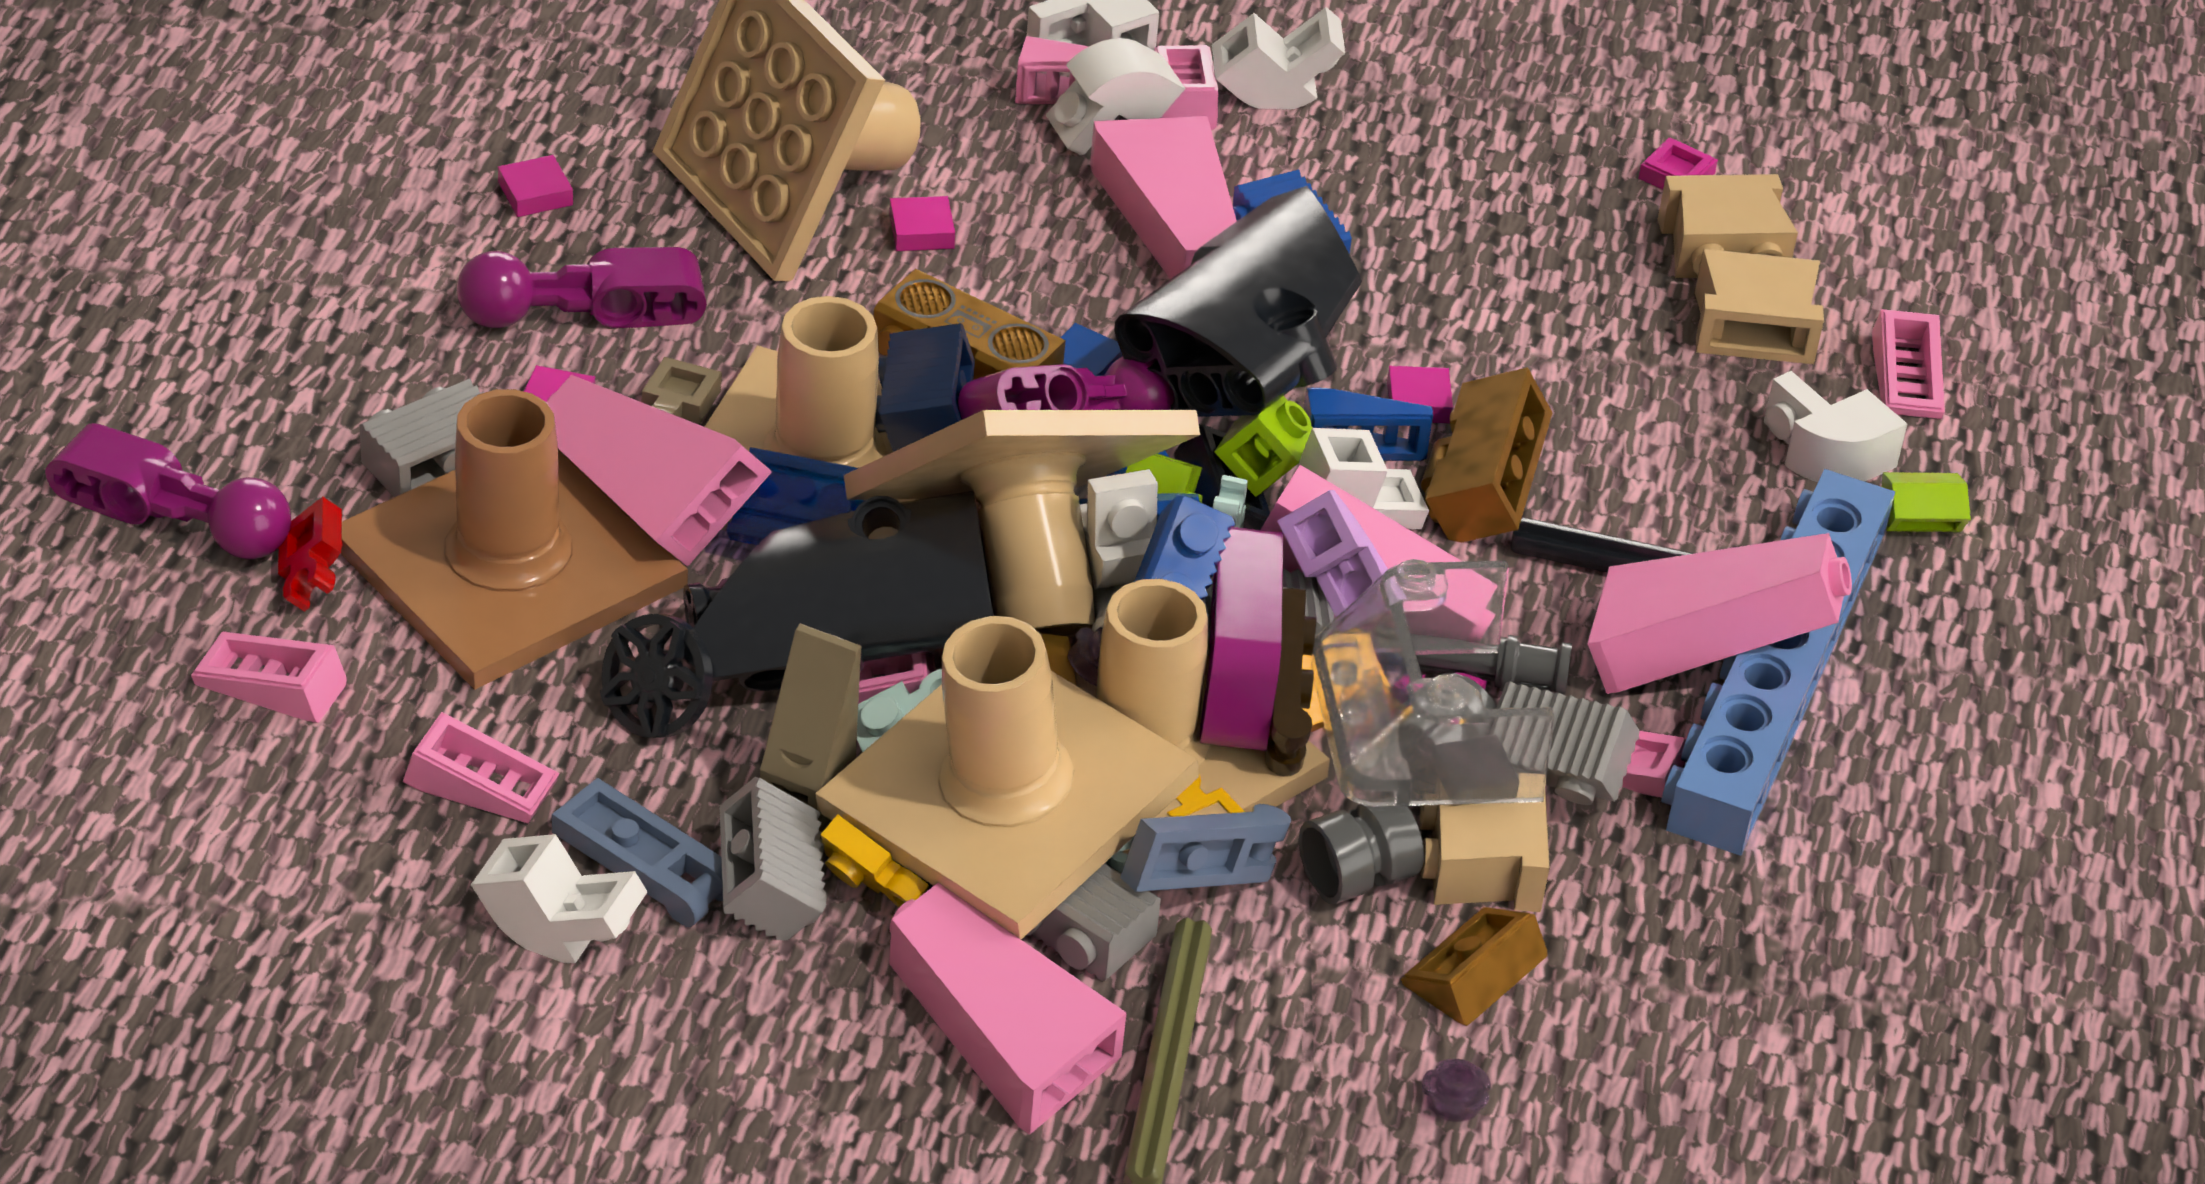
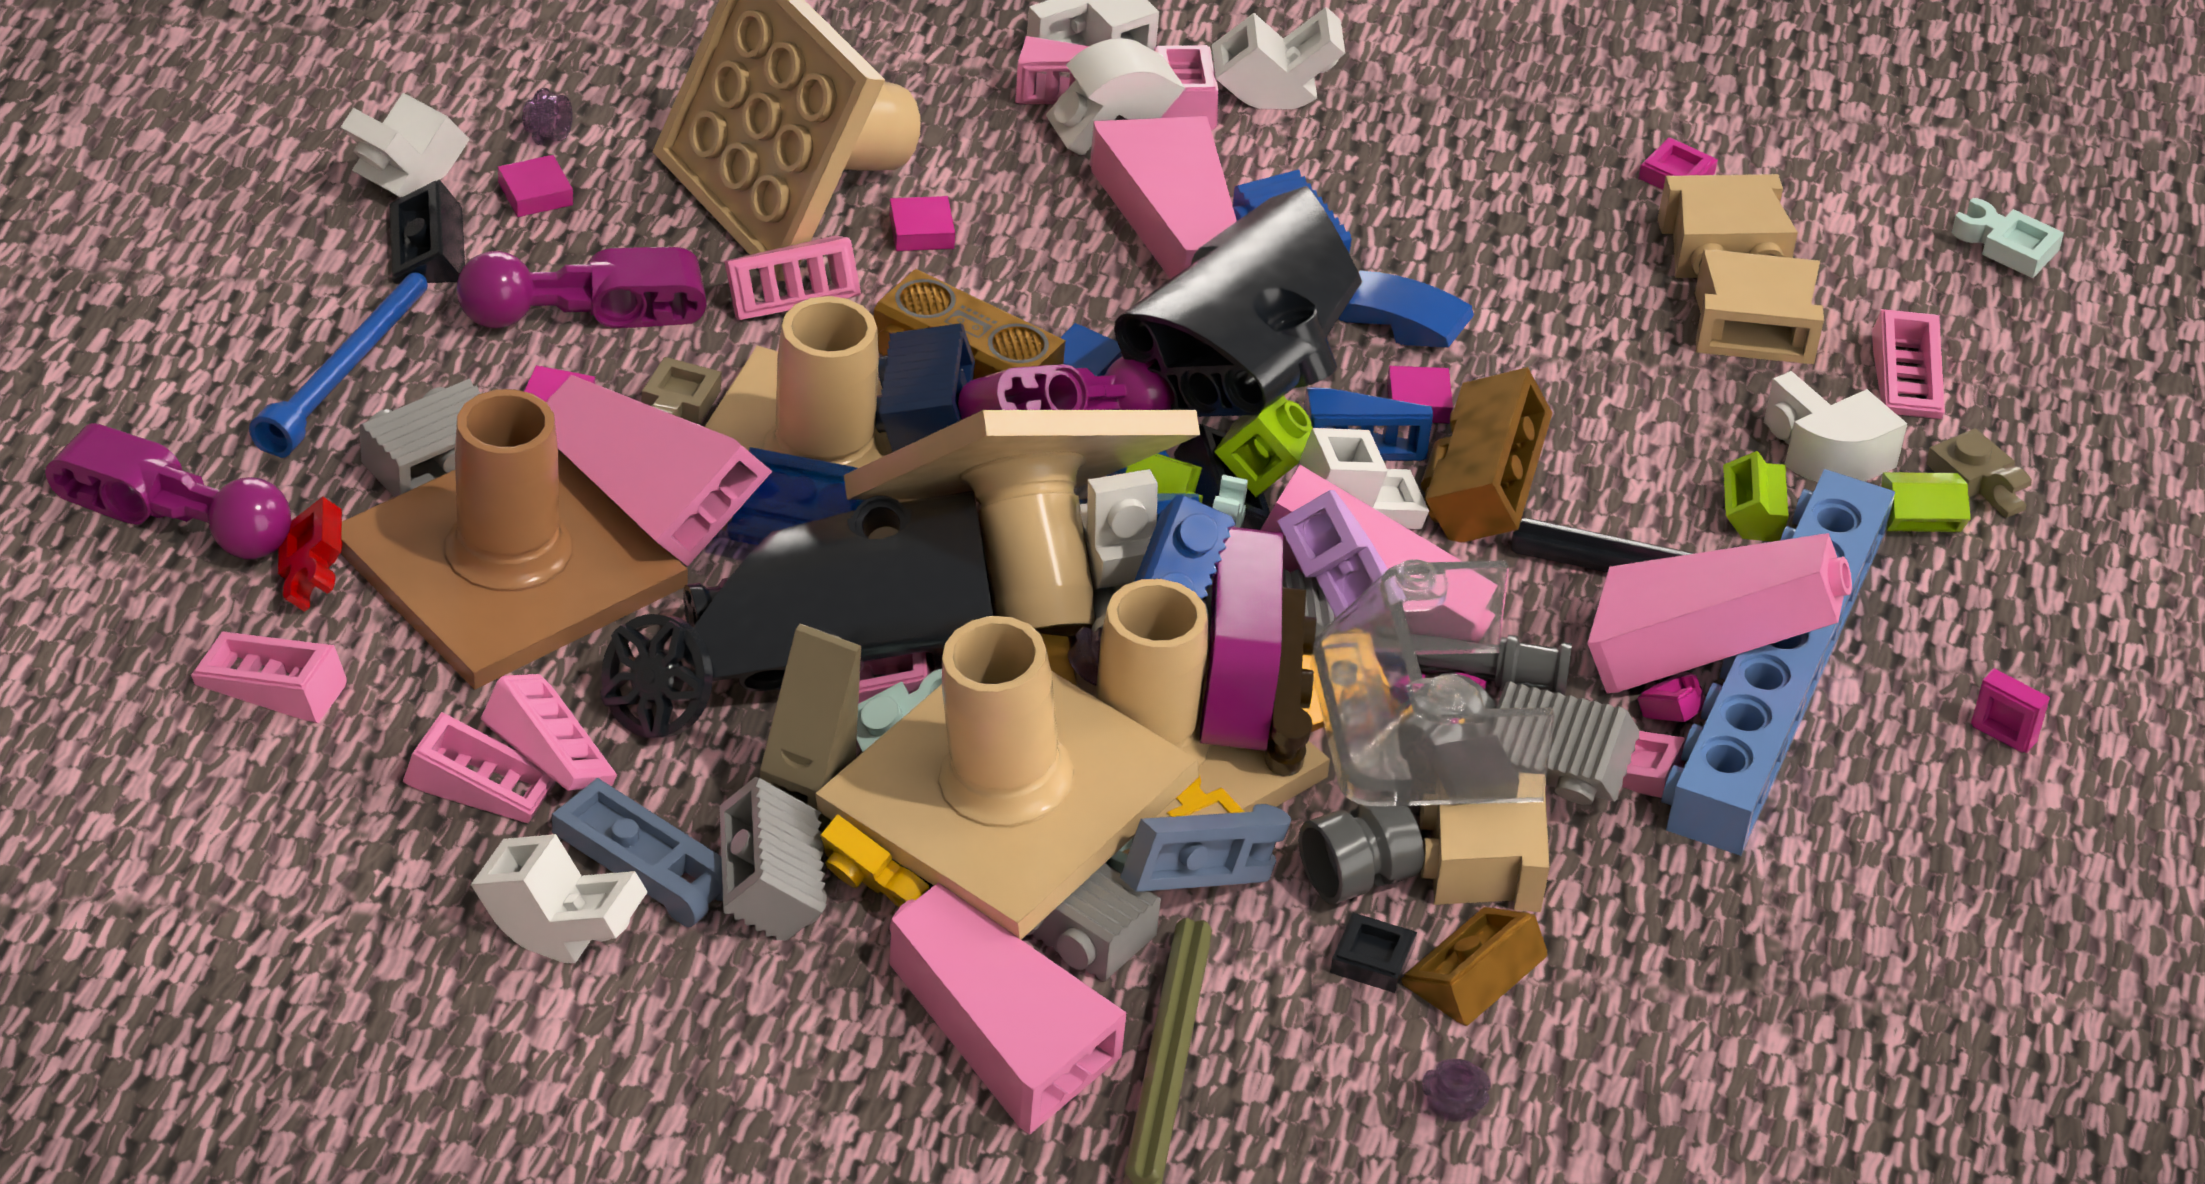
none -> blue piece [249,272,428,458]
none -> white brick [341,93,470,197]
none -> black slope [389,179,465,284]
none -> bright pink slope [481,674,617,791]
none -> clear purple plate [522,88,573,145]
none -> bright pink slope [724,235,861,320]
none -> black tile [1330,912,1417,993]
none -> blue slope [1339,270,1474,348]
none -> dark pink tile [1637,671,1705,722]
none -> lime piece [1723,451,1789,542]
none -> dark tan plate [1926,428,2032,518]
none -> light aqua plate [1952,198,2064,278]
none -> dark pink tile [1971,668,2050,753]

